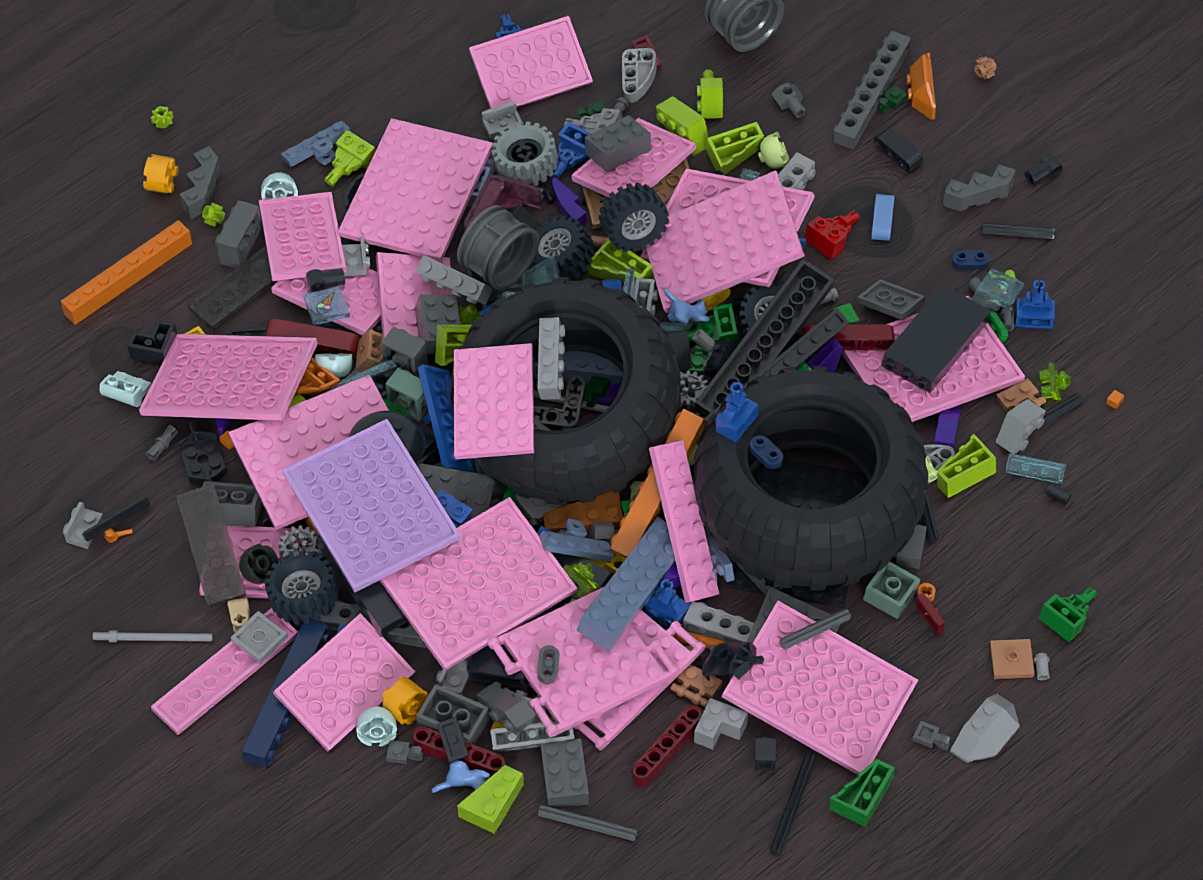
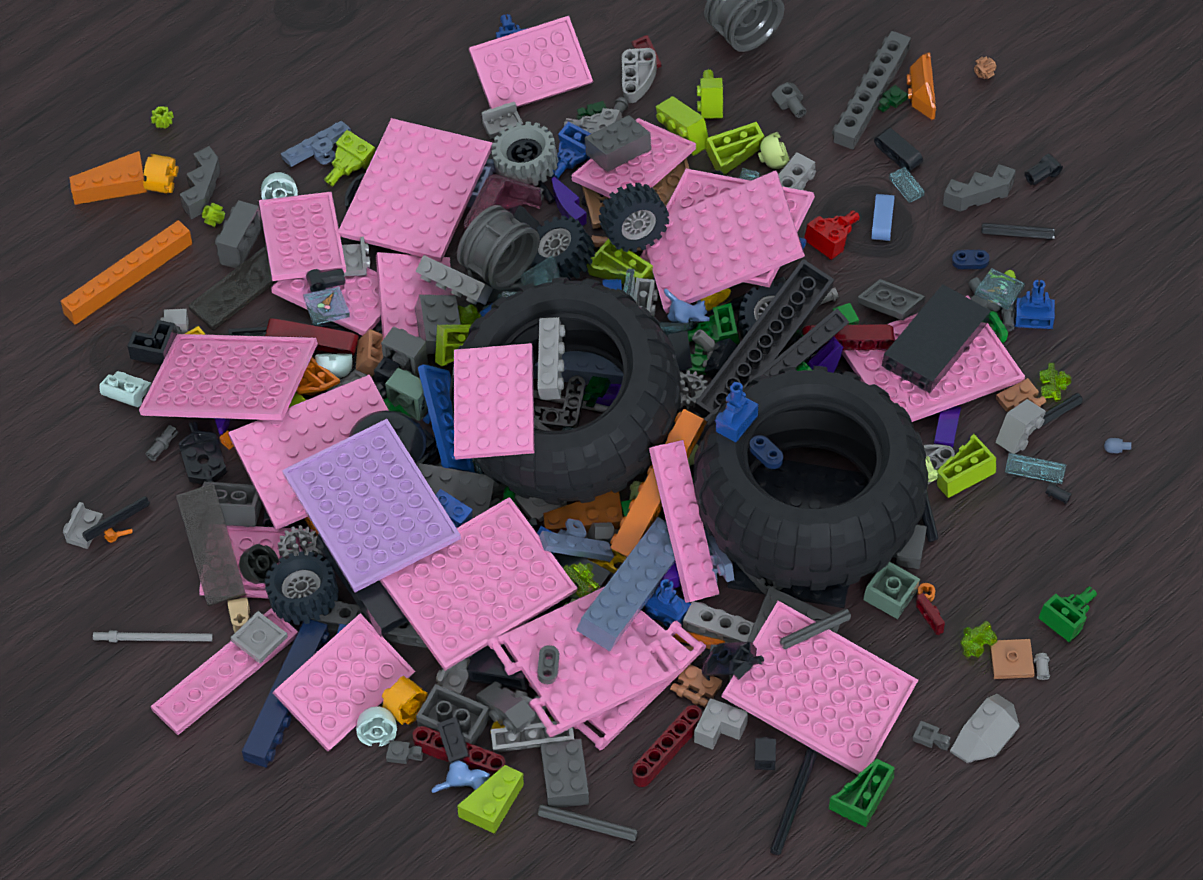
clear light blue tile [339,360,397,386] -> none
orange piece [1106,390,1124,409] -> none
none -> orange wedge [69,151,147,205]
none -> light grey brick [161,309,189,334]
none -> clear light blue tile [889,167,925,203]
none -> clear neon green hips [960,621,998,658]
none -> sand blue cylinder [1104,438,1131,453]

